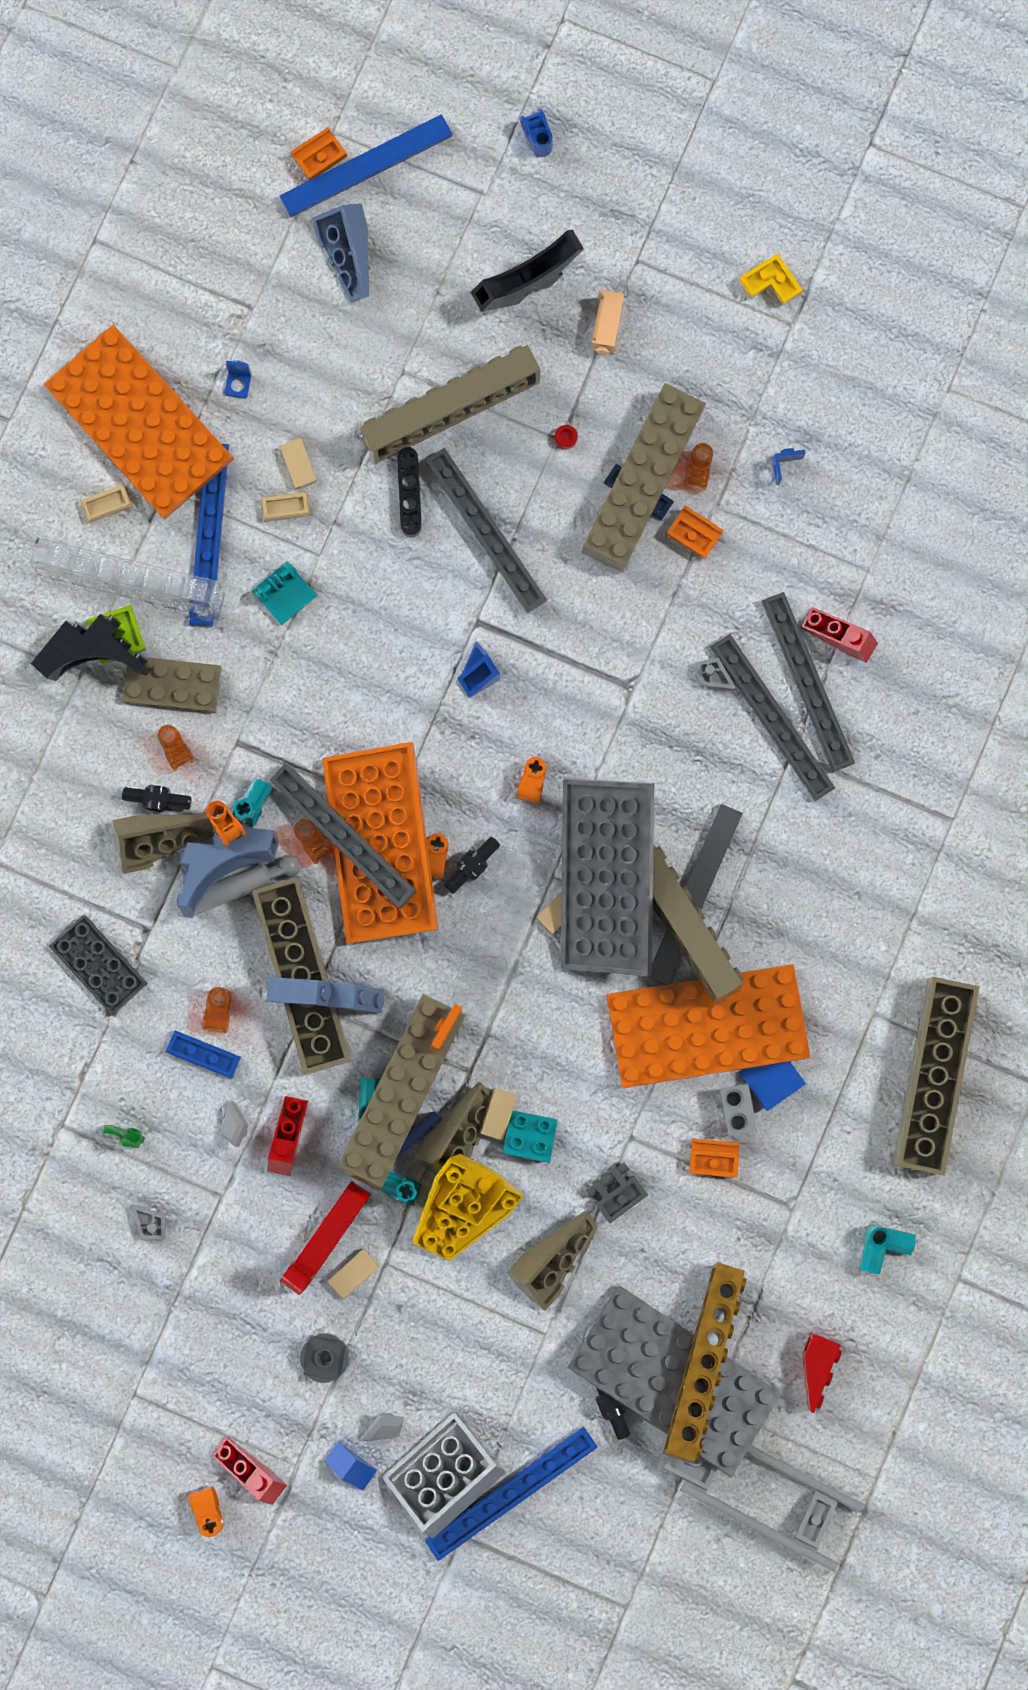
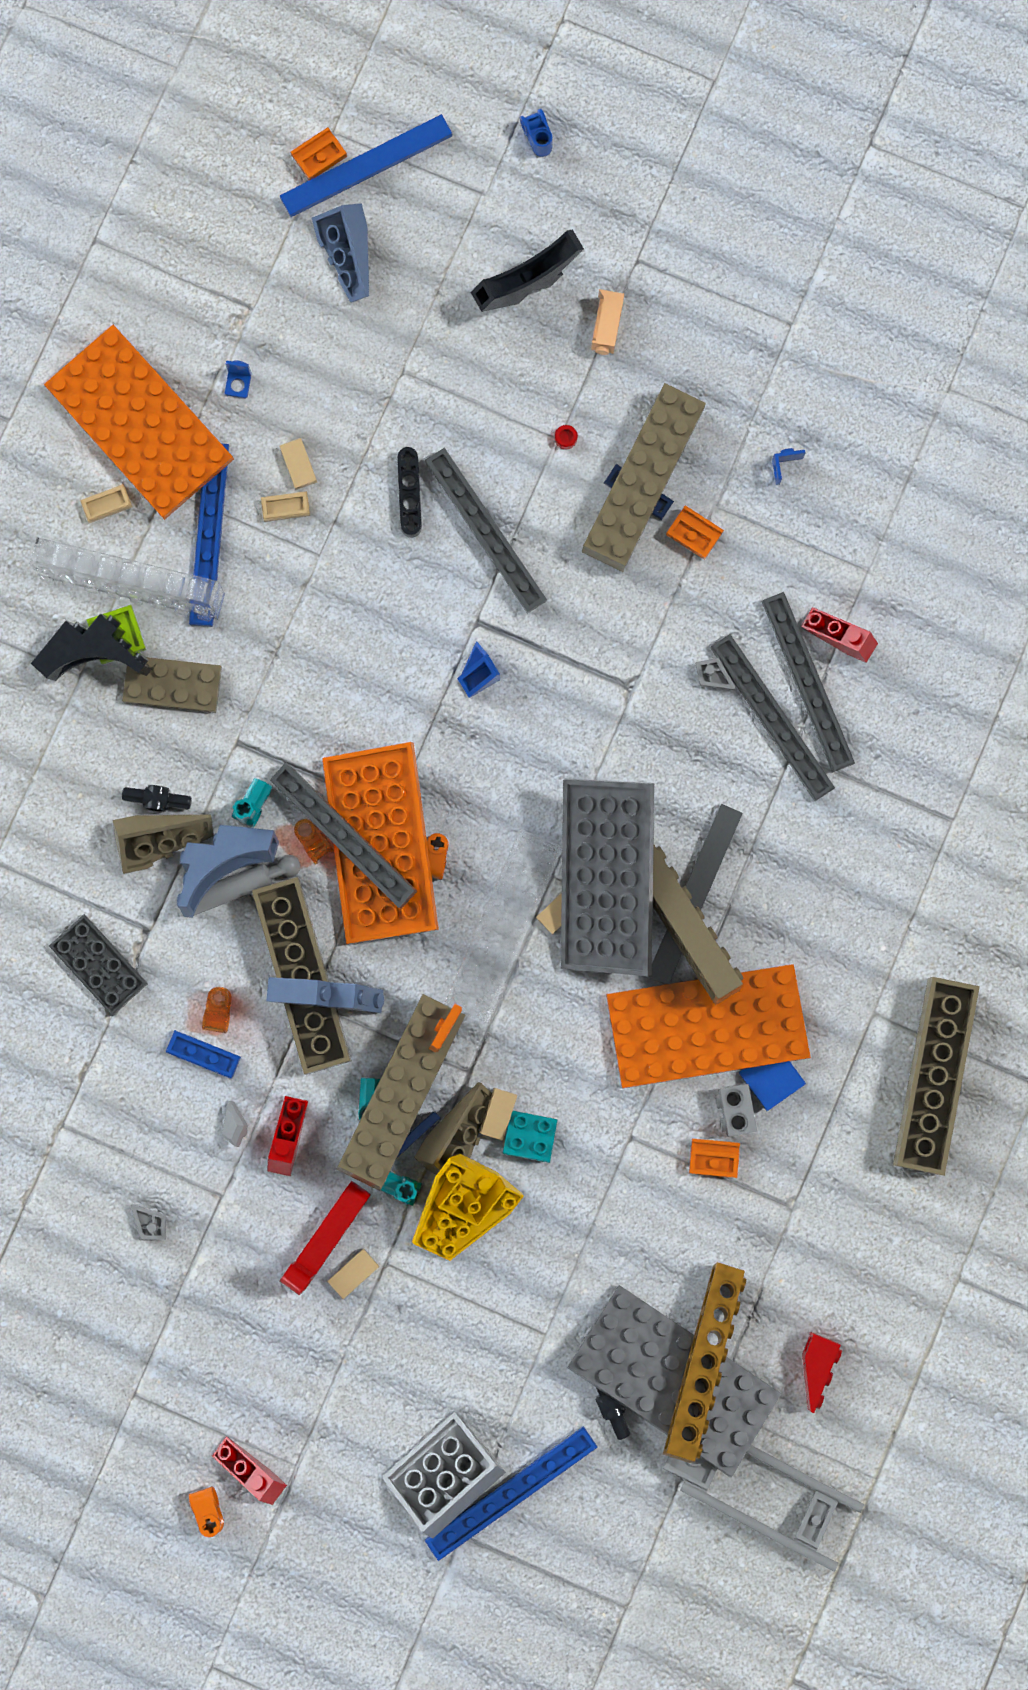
green plate [102,1125,145,1148] -> none
clear orange piece [157,725,195,772] -> none
orange piece [206,800,247,847] -> none
teal hinge [252,561,317,626] -> none
dark grey plate [300,1333,349,1383] -> none
blue slope [324,1441,377,1490] -> none
dark tan brick [360,345,541,464] -> none
light grey piece [362,1413,404,1441] -> none
black axle [444,837,500,894] -> none
dark tan wedge [507,1211,598,1311] -> none
orange piece [516,757,546,804] -> none
dark grey plate [586,1162,648,1223] -> none
clear orange piece [683,443,713,491] -> none
yellow plate [739,253,803,305] -> none
teal piece [859,1224,916,1274] -> none

